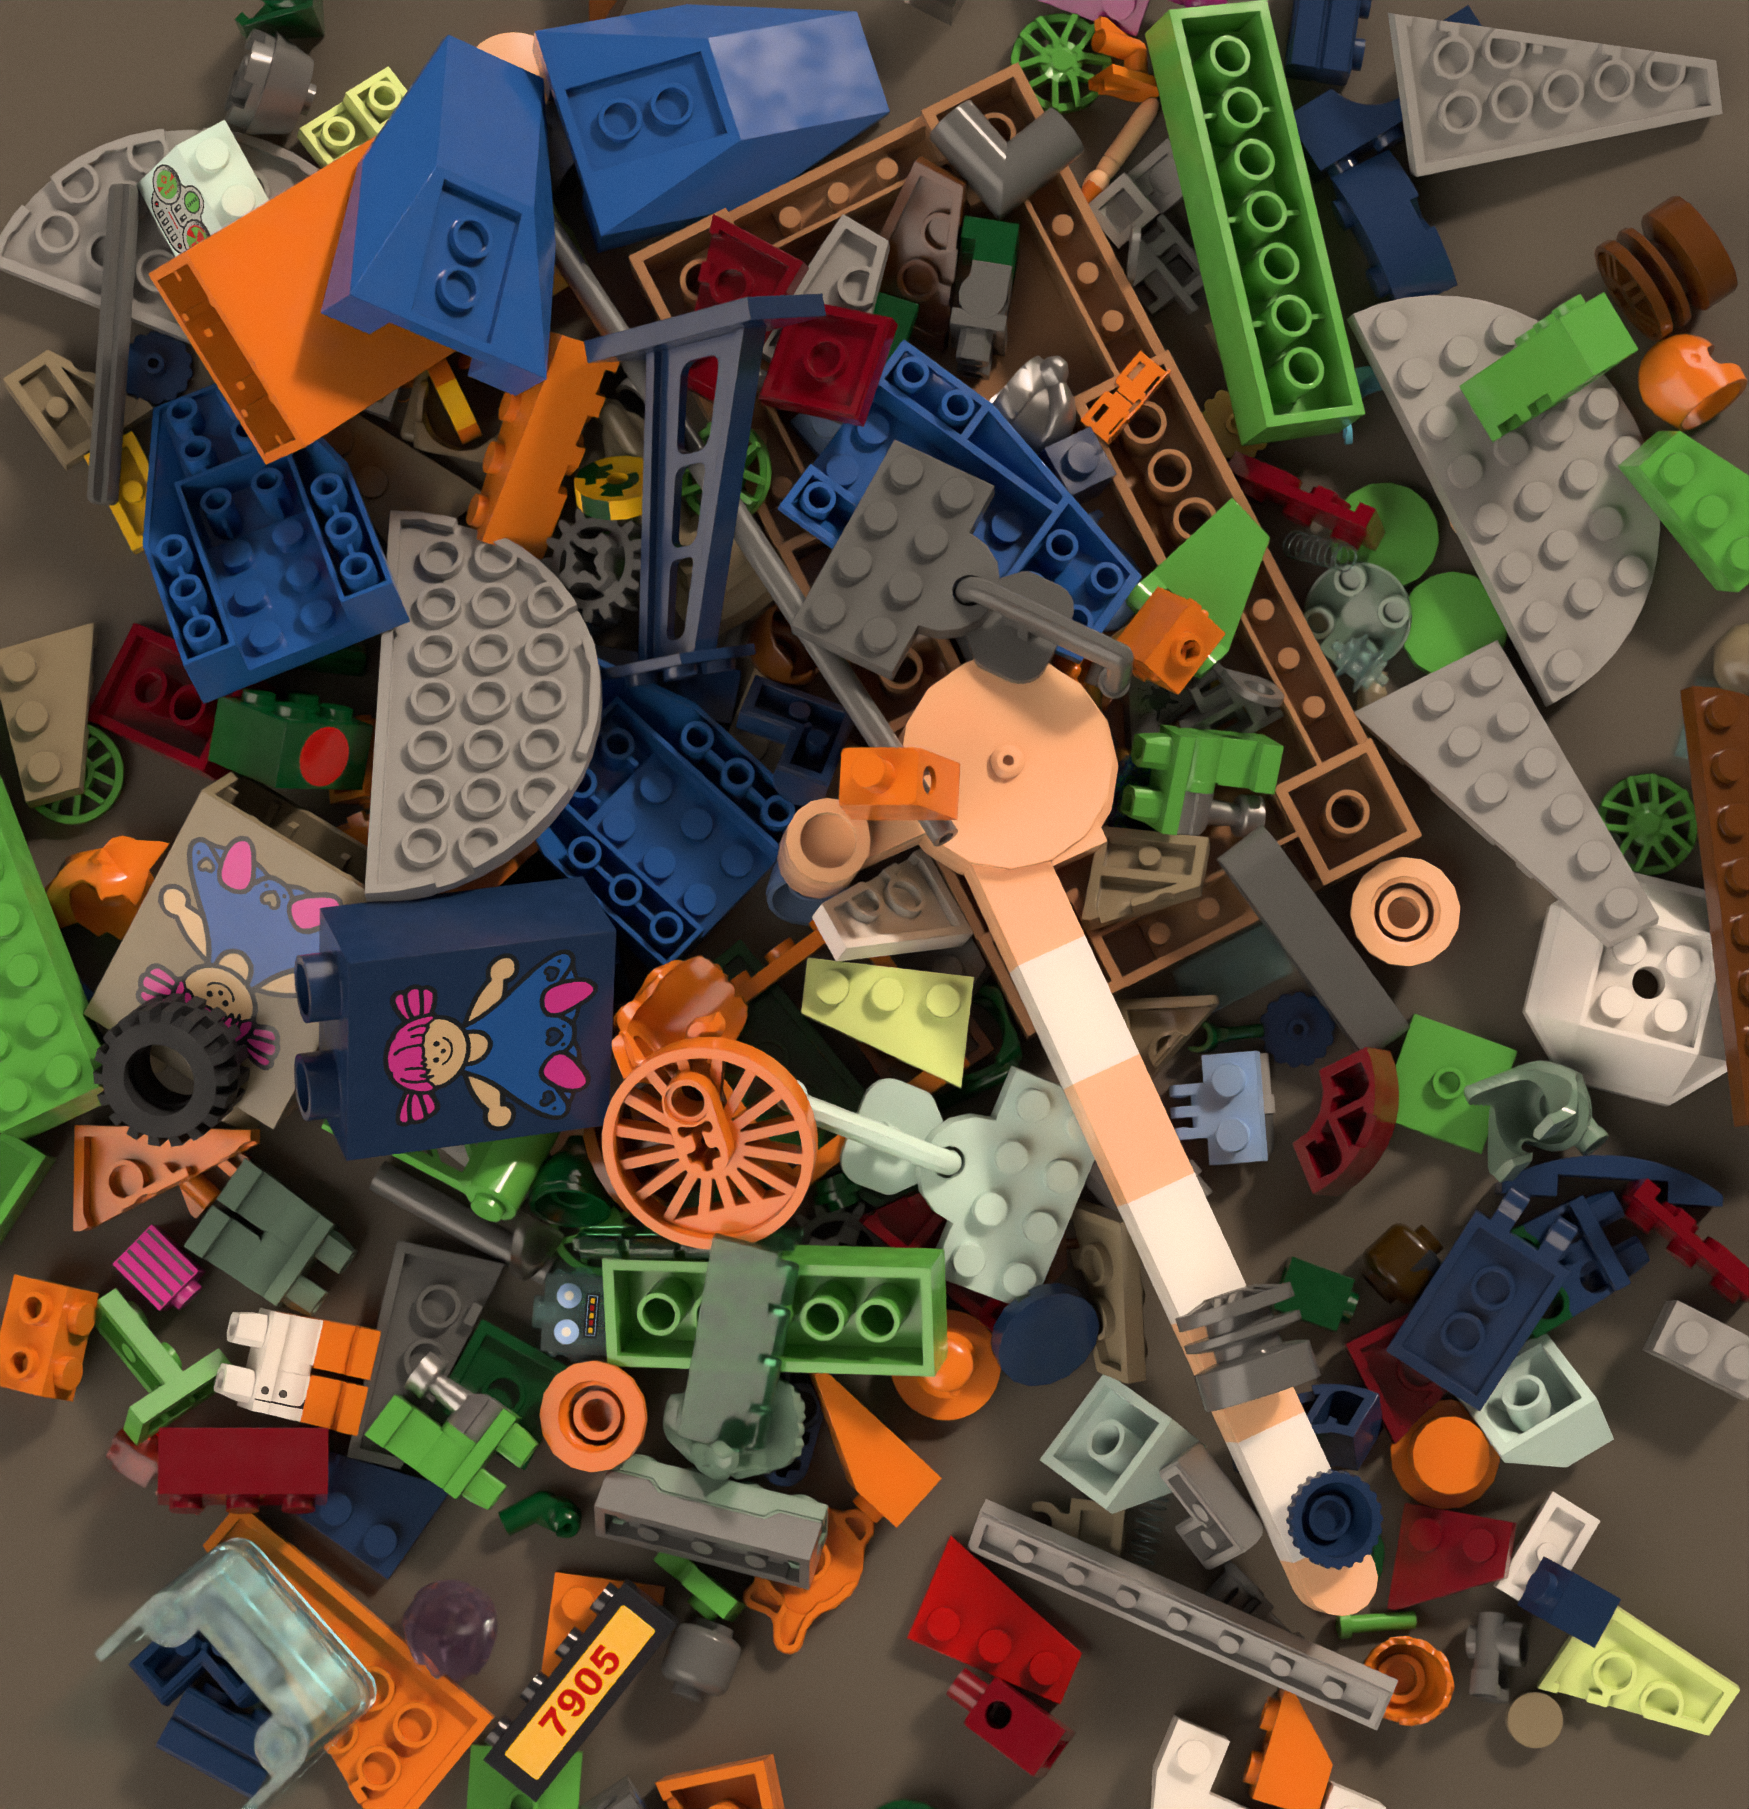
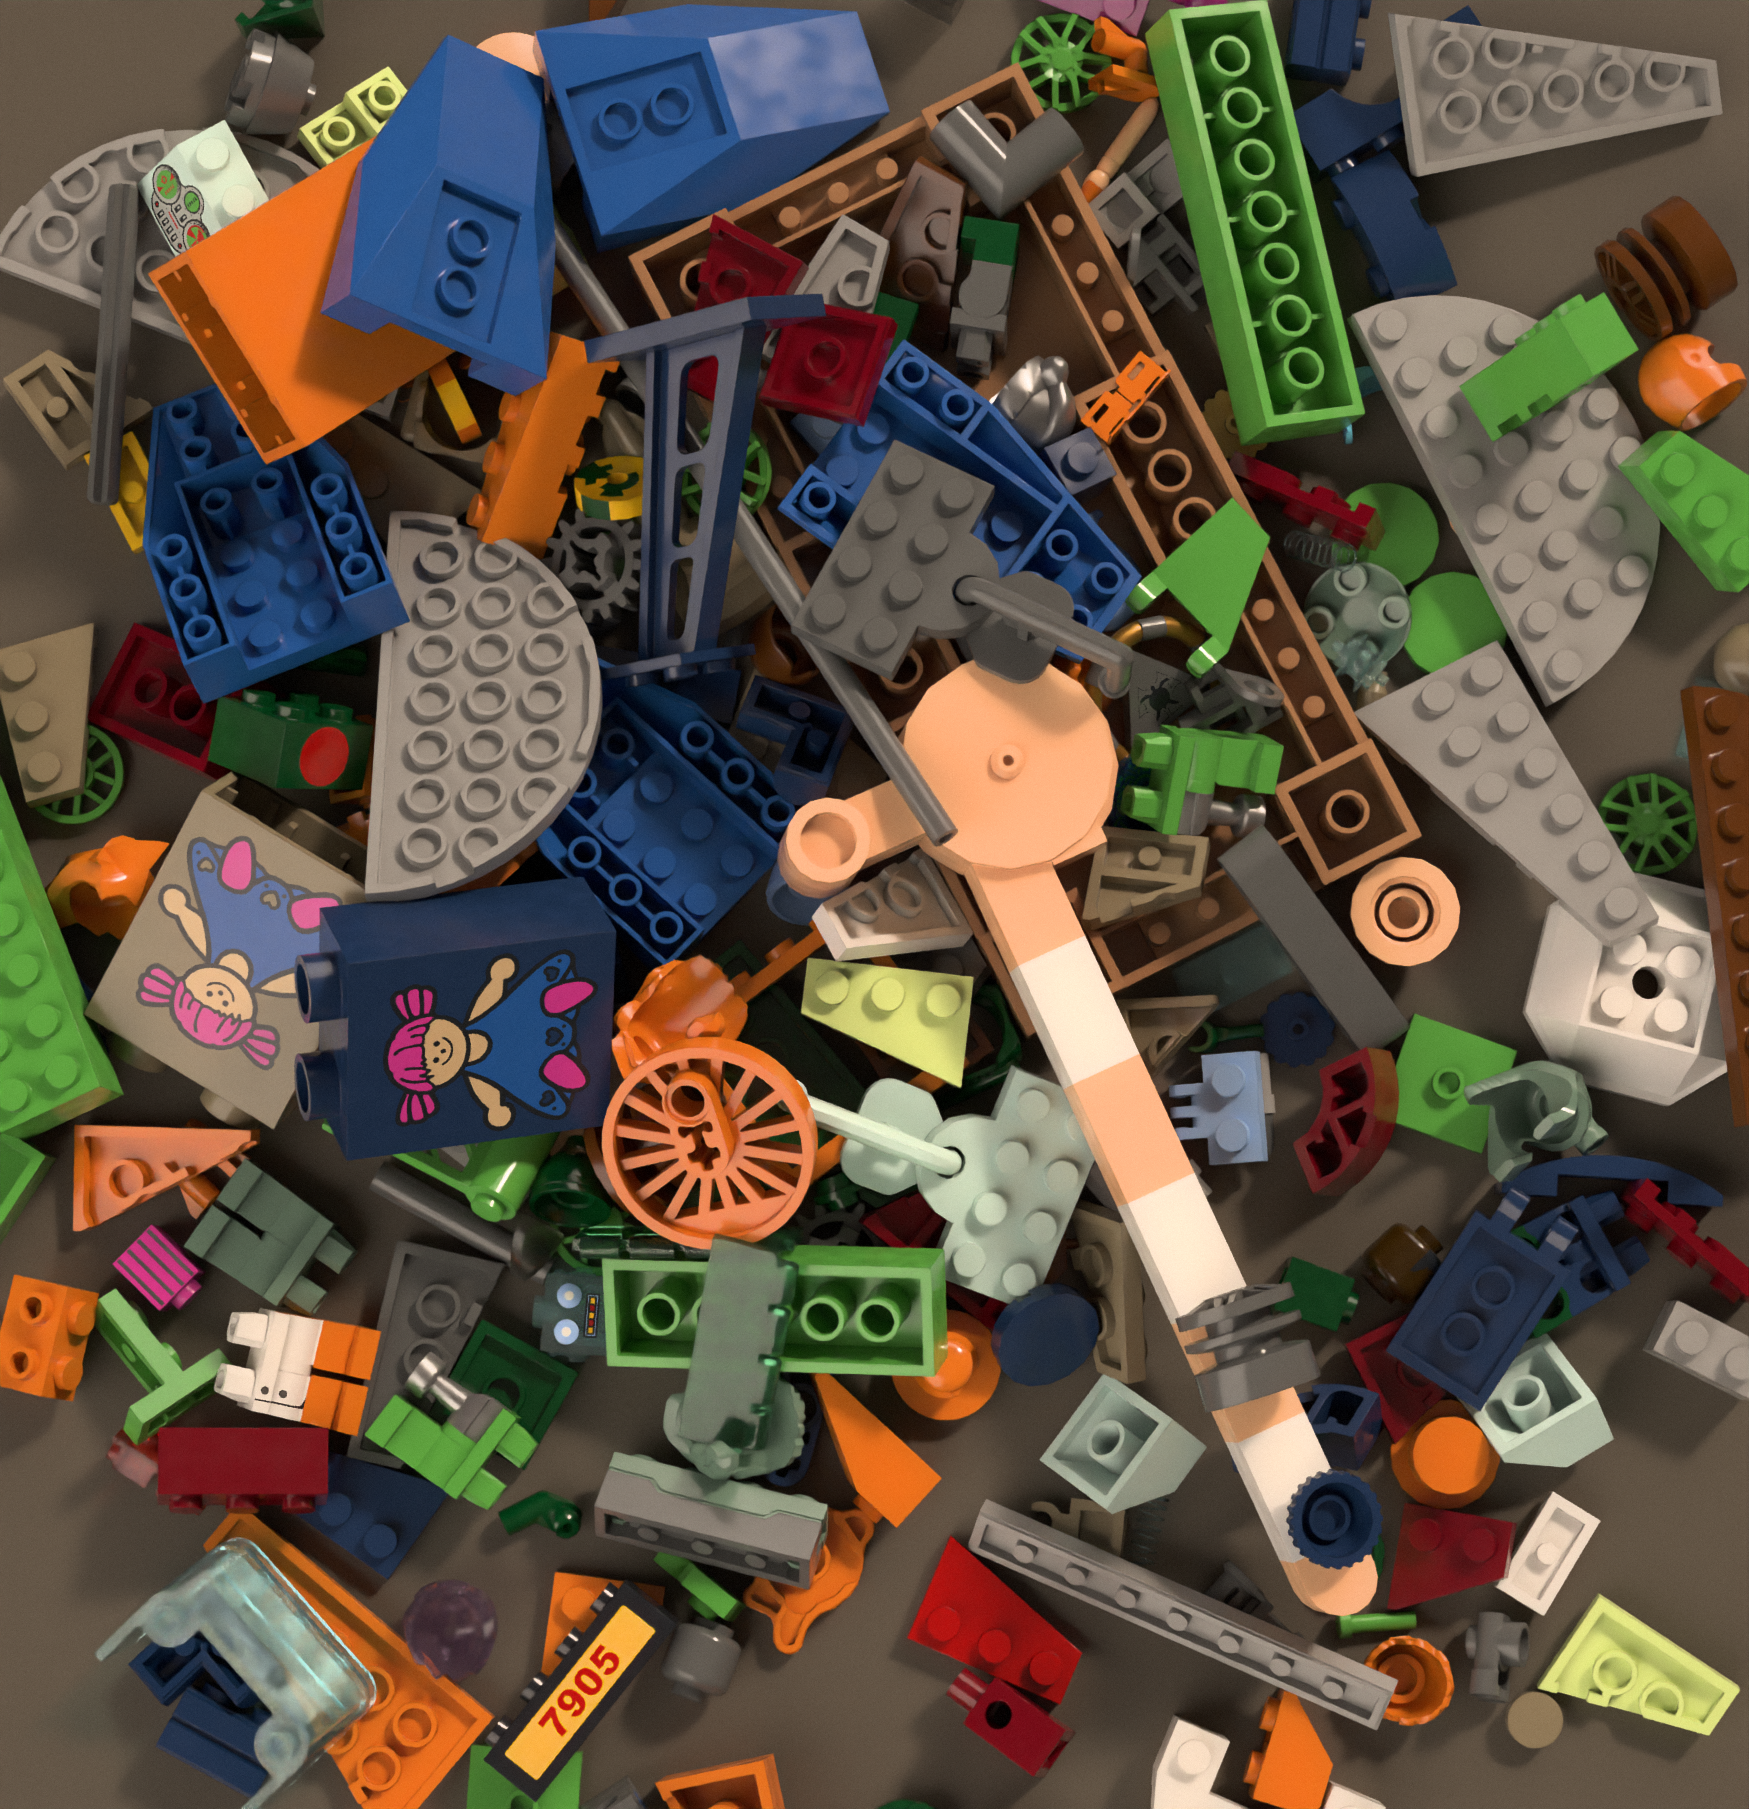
black tyre [93,993,250,1147] -> none
dark blue piece [126,331,193,406] -> none
orange piece [539,1360,648,1472] -> none
orange torso [839,747,960,820] -> none
orange head [1117,587,1226,695] -> none
light grey brick [1159,1441,1263,1570] -> none
dark blue brick [1517,1556,1621,1648] -> none

